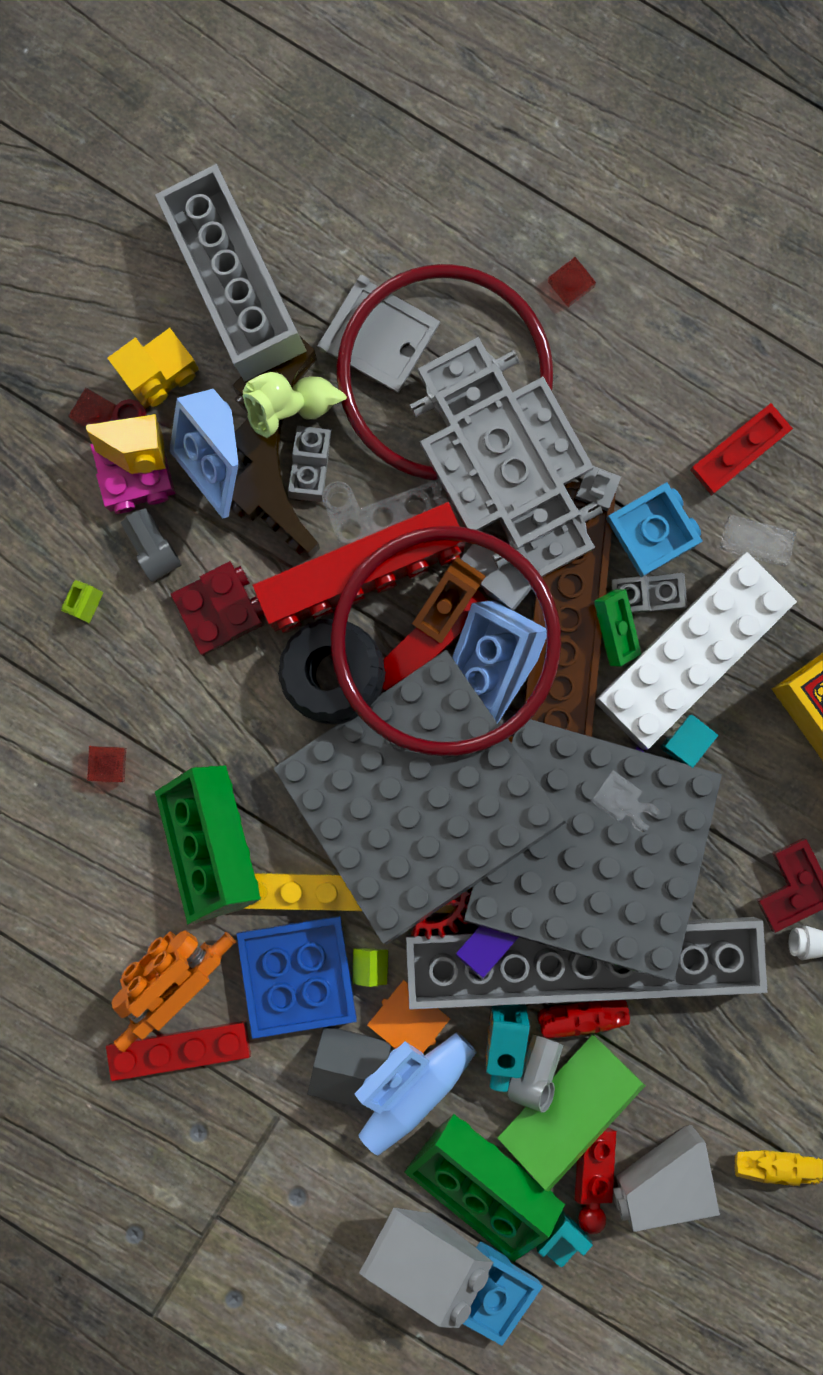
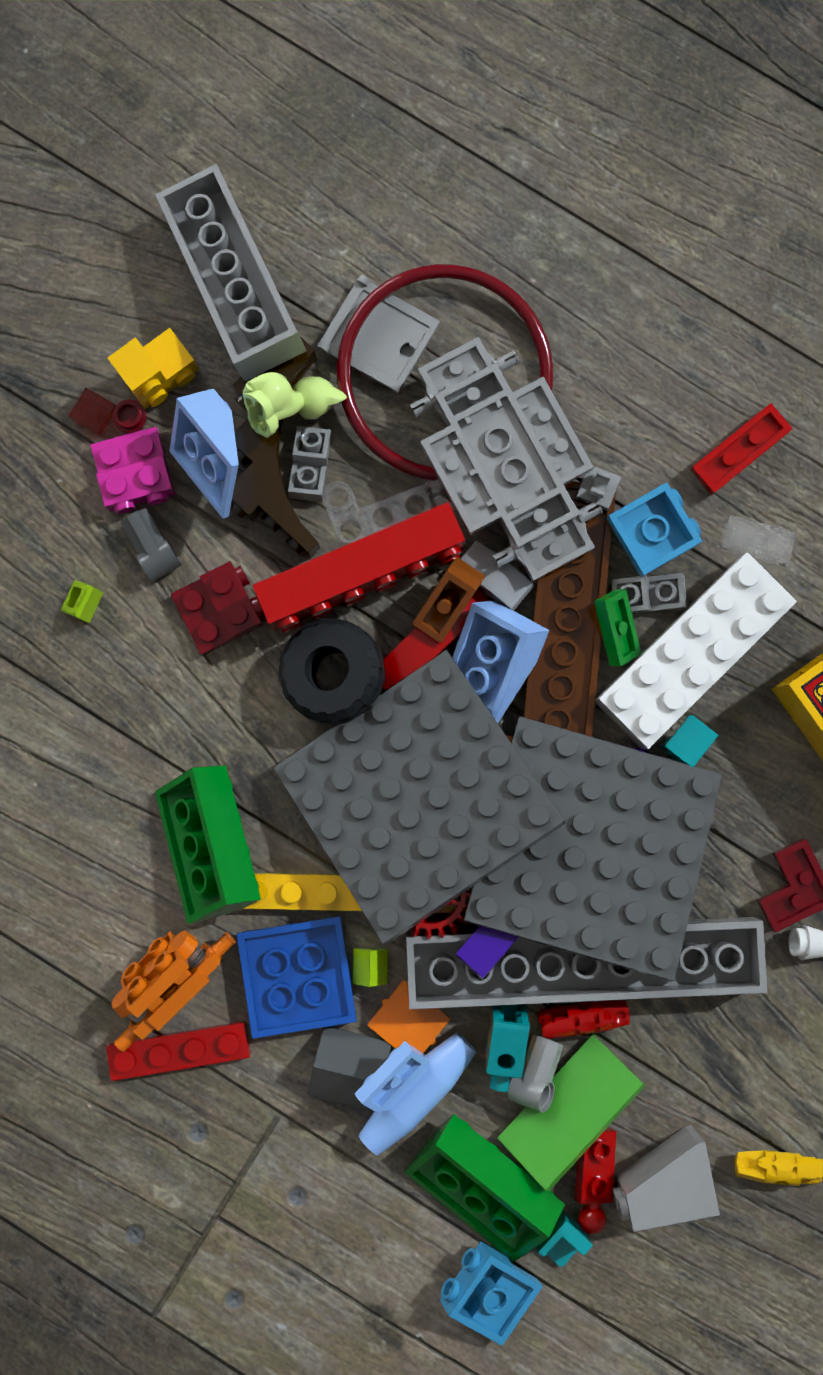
yellow slope [86,414,166,474] -> none
clear red plate [87,746,127,783] -> none
dark red piece [331,526,561,756] -> none
light grey slope [359,1208,494,1328] -> none
clear red plate [548,257,596,307] -> none
clear plate [591,770,660,832] -> none

